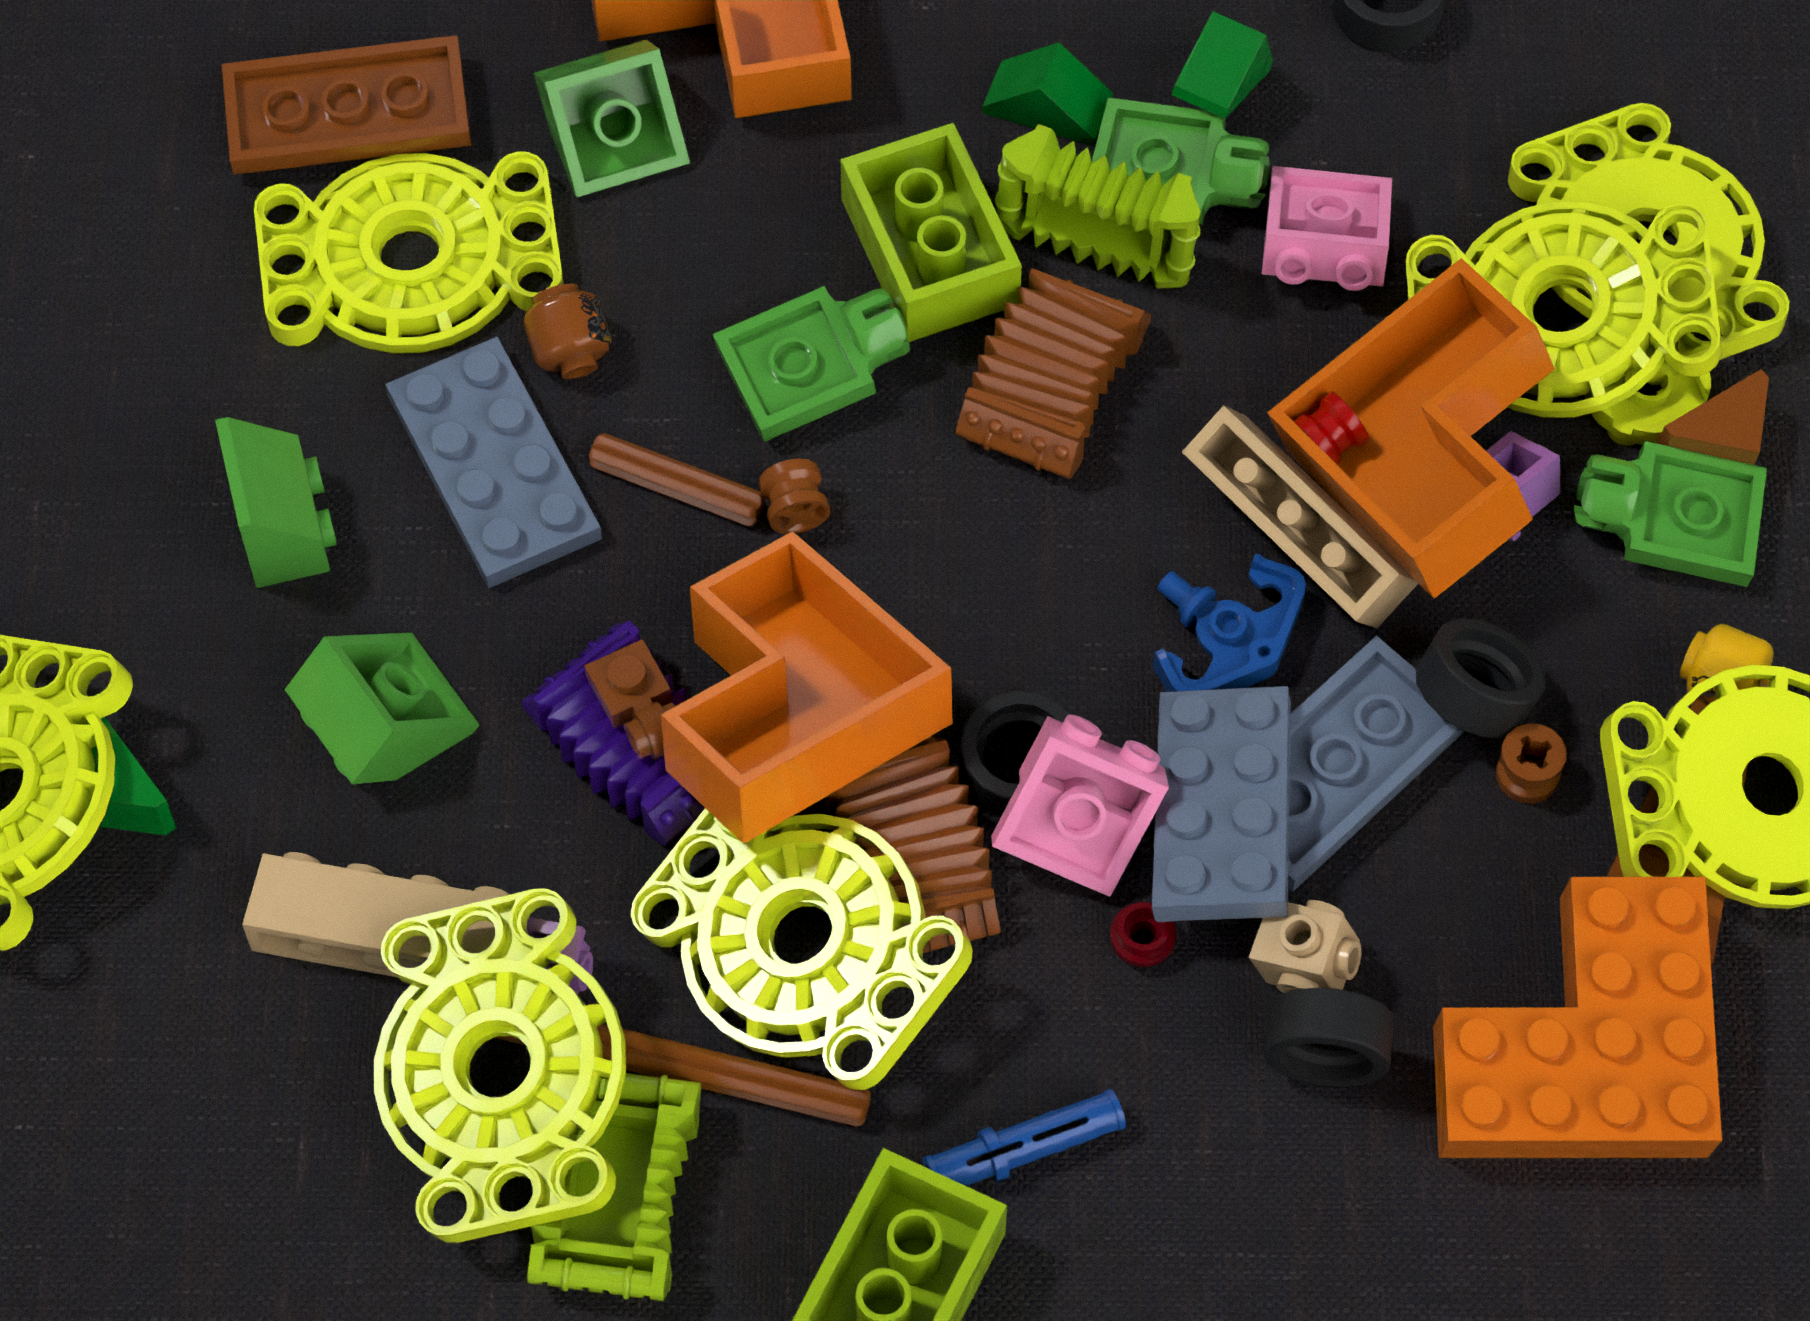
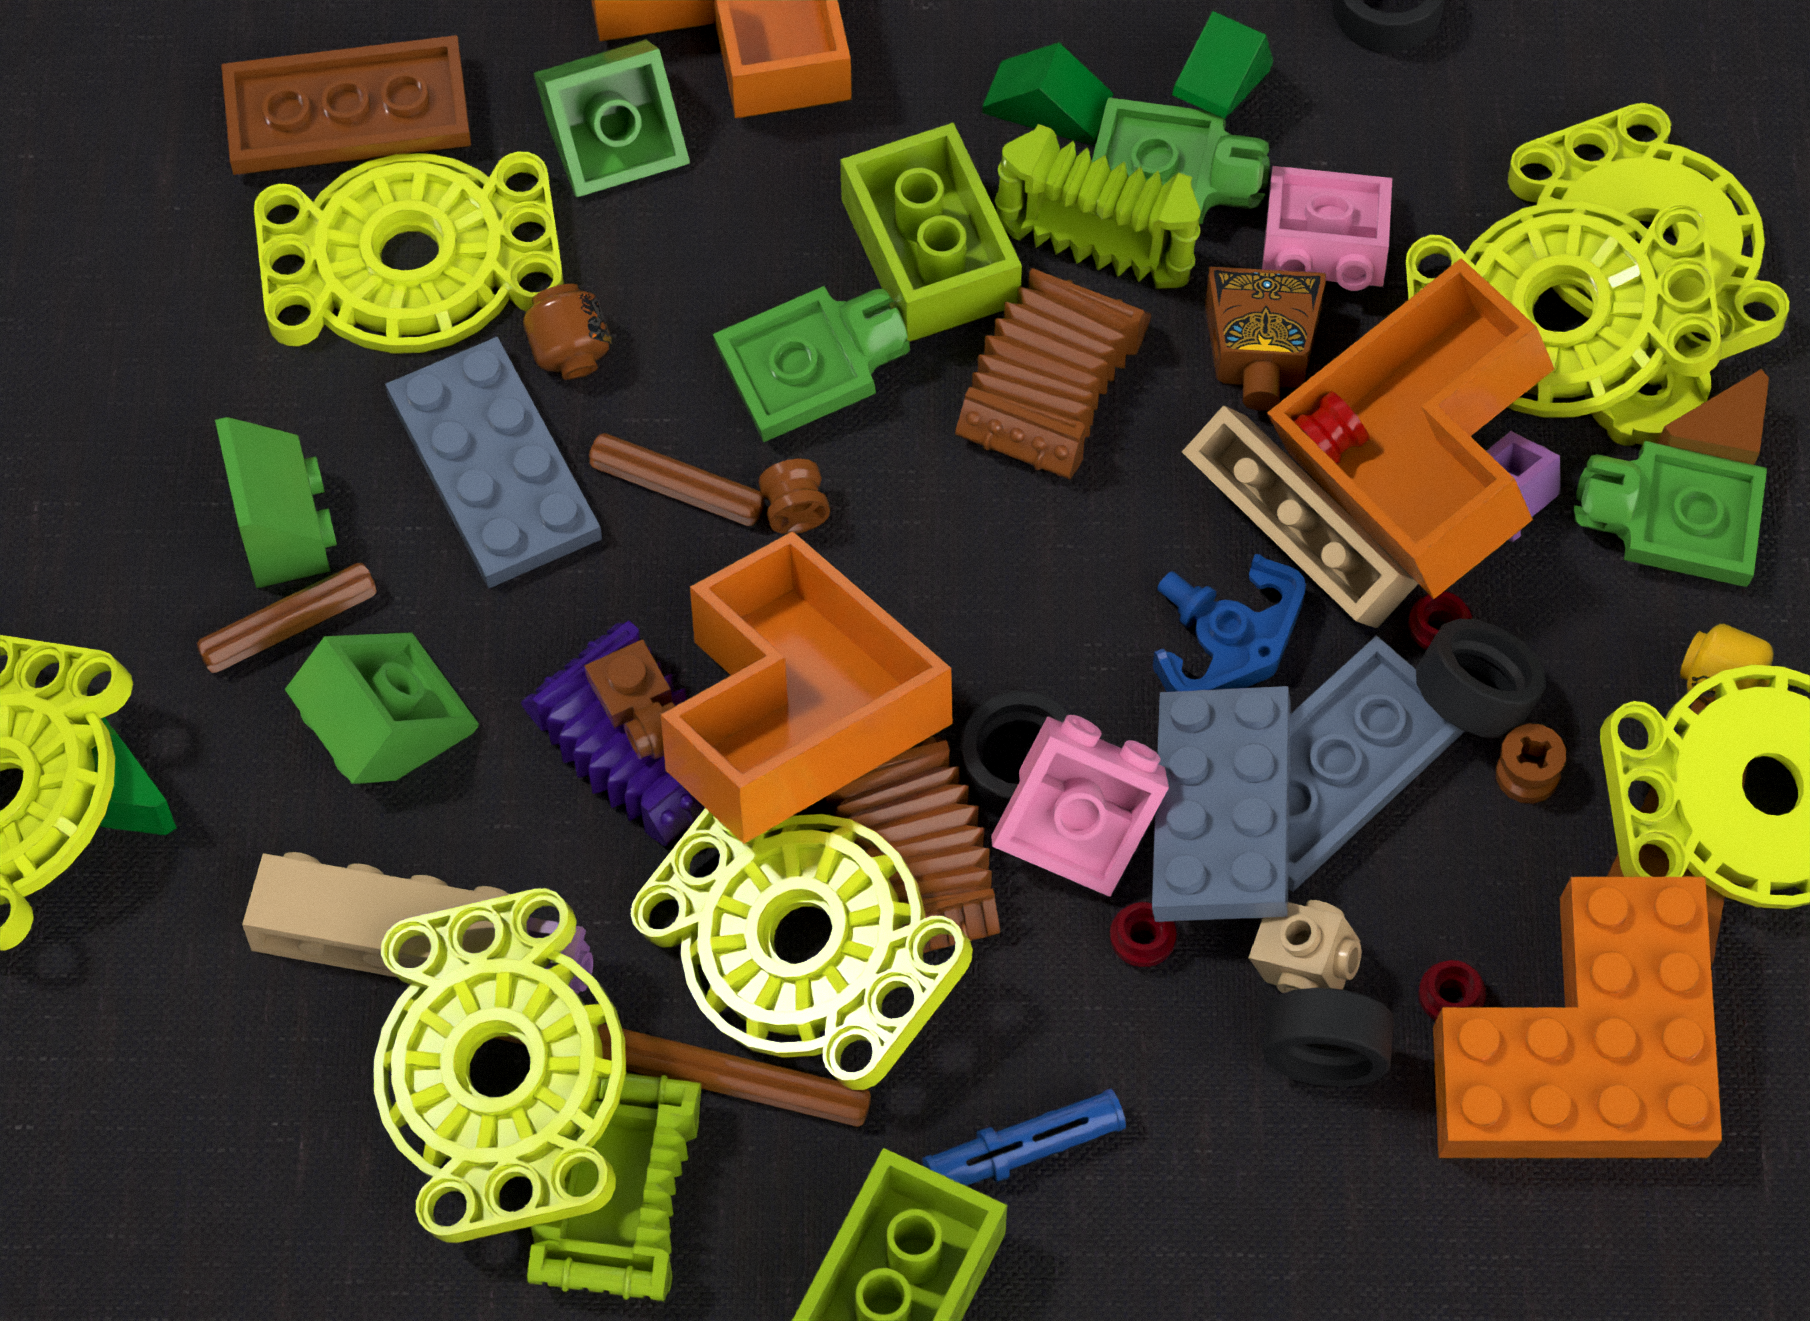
none -> dark orange axle [197,563,376,673]
none -> dark orange torso [1205,266,1326,411]
none -> dark red plate [1408,592,1472,650]
none -> dark red plate [1418,960,1486,1021]

